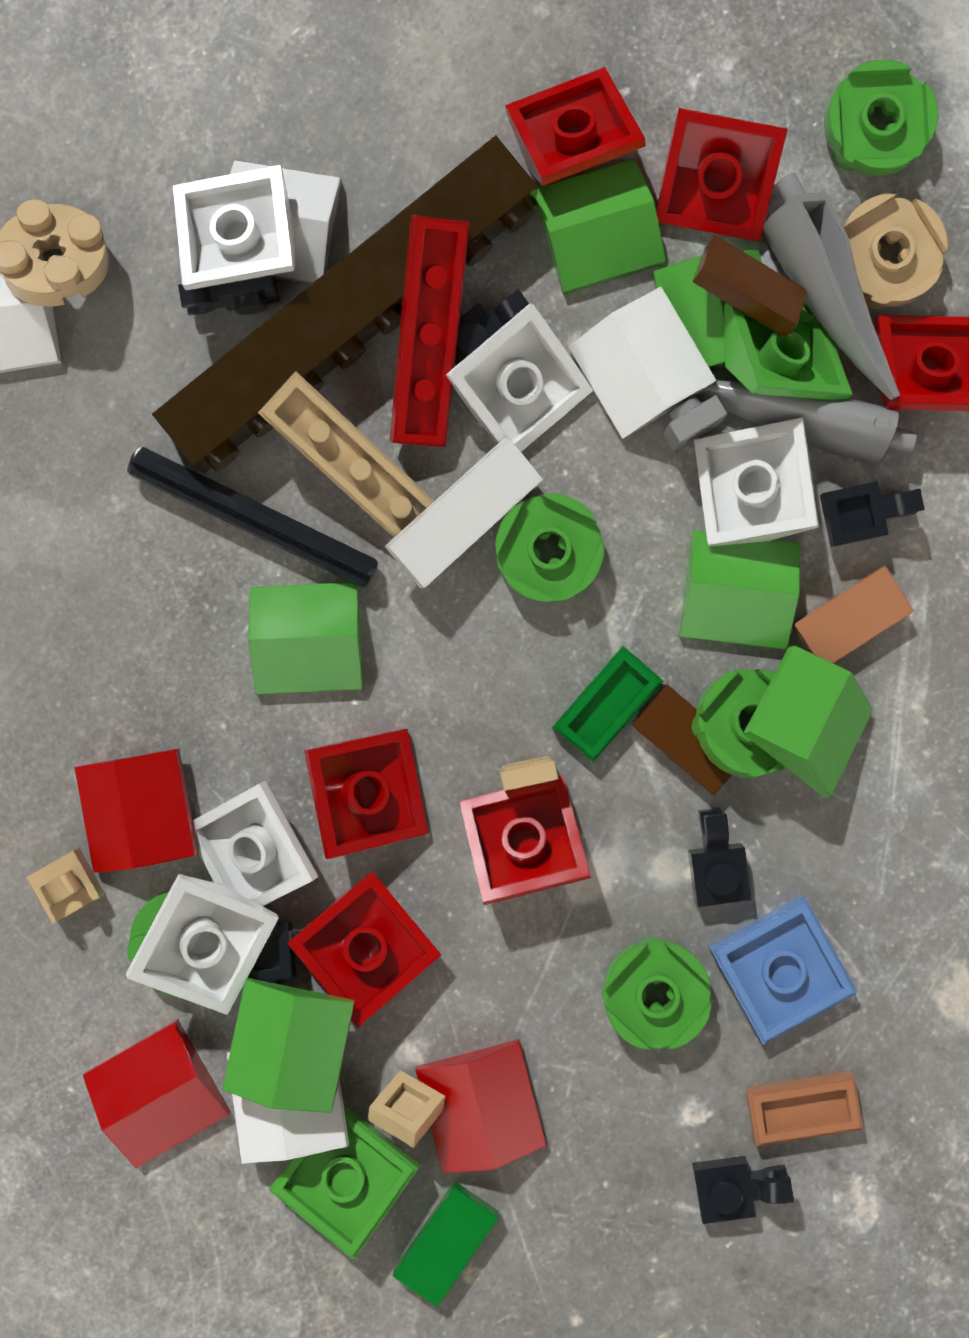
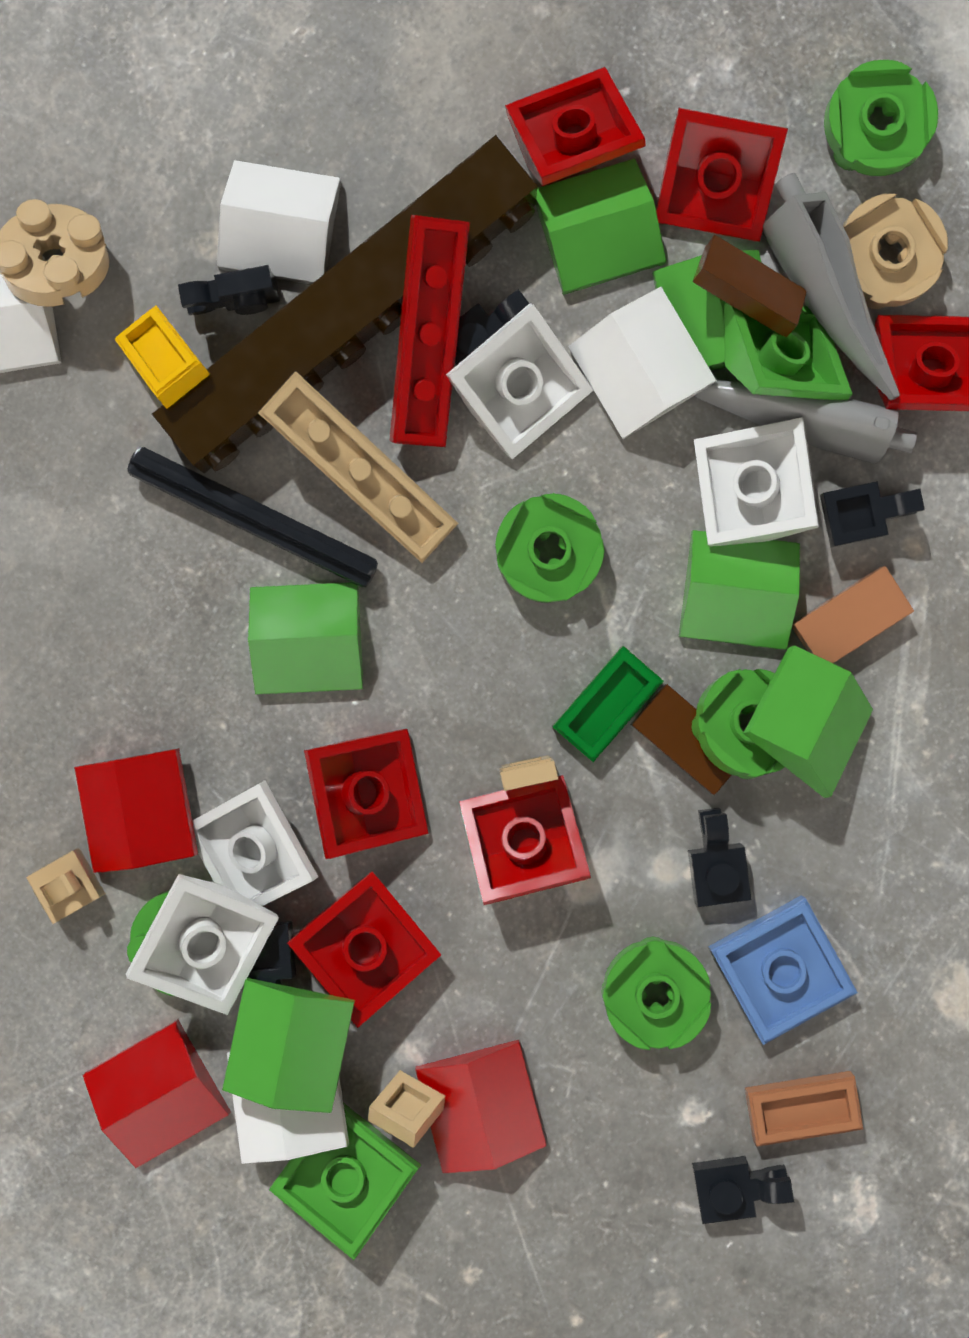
white slope [173,165,296,290] -> none
white tile [384,438,543,588] -> none
green tile [393,1181,499,1307] -> none
light grey plate [663,395,728,453] -> none
none -> yellow tile [115,305,210,409]

